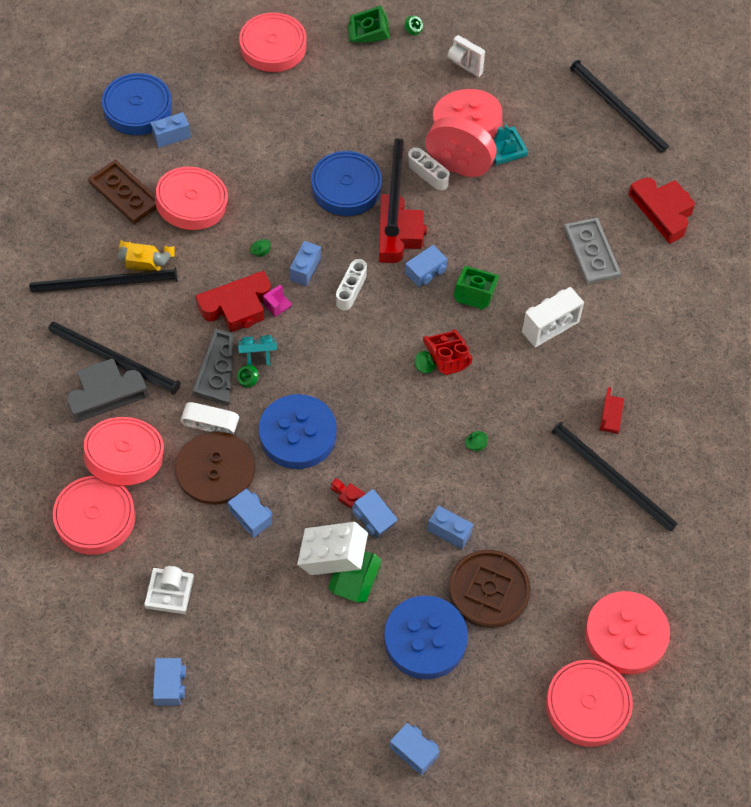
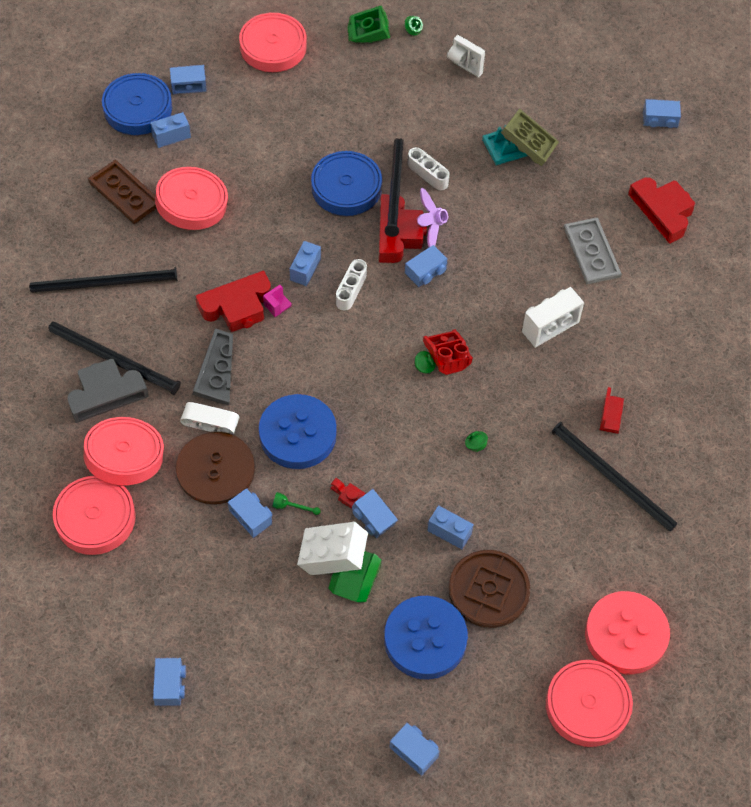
yellow torso [118,240,175,272] -> none
white plate [144,566,194,614] -> none
green hat [237,364,259,388] -> none
teal plate [238,335,277,366] -> none
green hat [250,239,271,257] -> none
coral brick [425,116,497,177] -> none
coral brick [433,89,502,139] -> none
green slope [453,266,500,310] -> none
black axle [570,59,669,153] -> none
none -> medium blue brick [170,65,206,94]
none -> green hinge [272,492,321,515]
none -> lavender plant [417,188,448,247]
none -> olive plate [501,108,559,166]
none -> medium blue brick [643,99,681,128]

